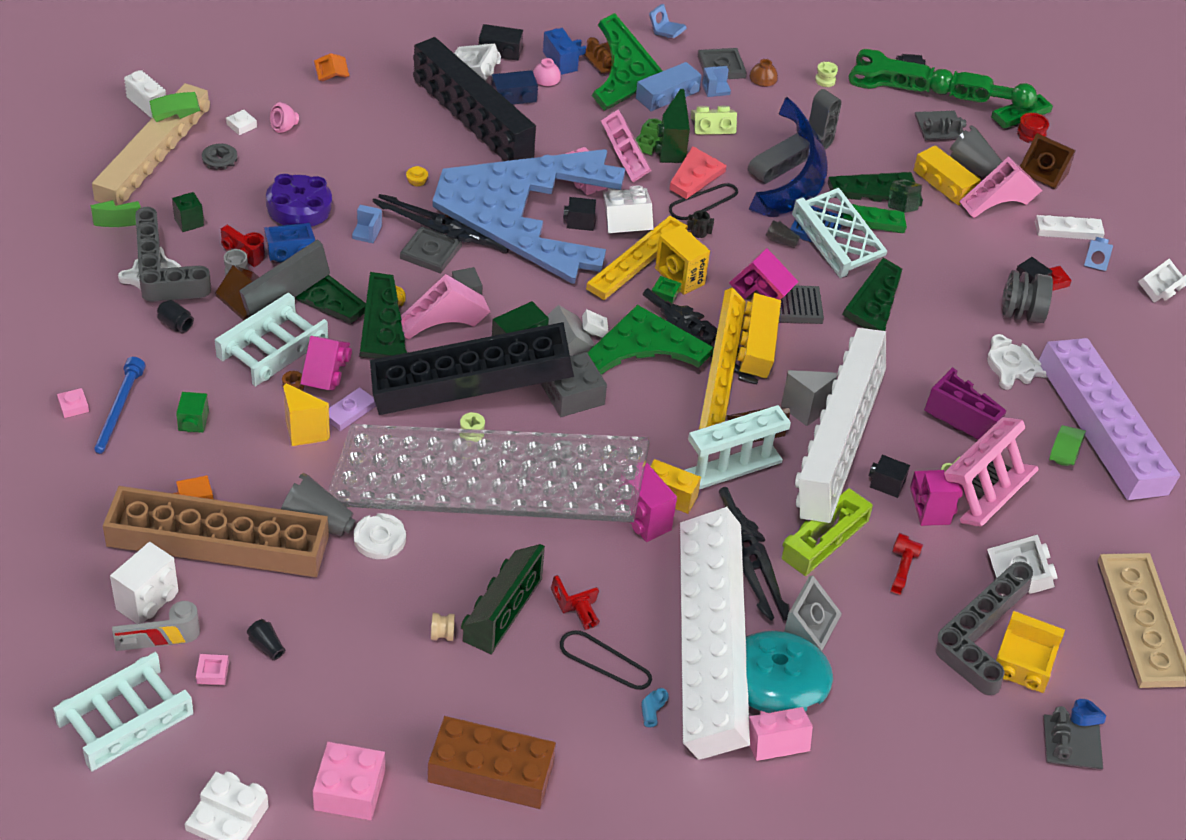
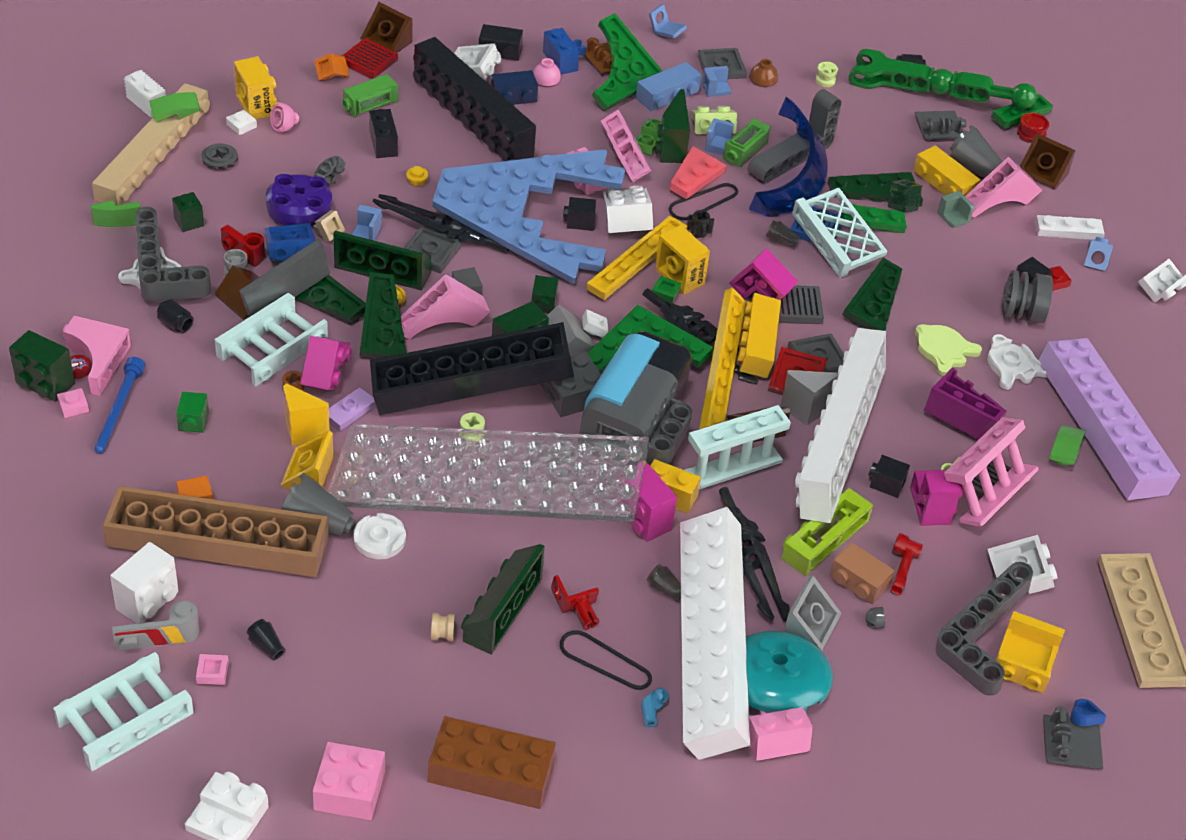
none -> dark green brick [9,330,75,402]
none -> bright pink arch [62,316,131,396]
none -> red tile [70,355,91,378]
none -> yellow brick [234,56,277,119]
none -> yellow slope [281,430,334,489]
none -> tan tile [313,210,345,242]
none -> dark grey gear [314,156,346,186]
none -> dark green slope [333,231,431,291]
none -> red tile [342,38,398,79]
none -> bright green window [342,74,398,118]
none -> reddish brown slope [361,2,412,53]
none -> black brick [369,109,398,158]
none -> dark green brick [531,275,559,313]
none -> piece [578,331,693,471]
none -> clear smoke cone [647,564,681,602]
none -> medium blue panel [705,118,734,155]
none -> bright green window [722,118,771,168]
none -> red tile [768,347,827,395]
none -> dark grey tile [788,333,844,374]
none -> nougat brick [830,542,895,605]
none -> dark grey hinge [866,607,885,629]
none -> yellowish green tile [915,324,982,376]
none -> sand green panel [937,191,974,228]

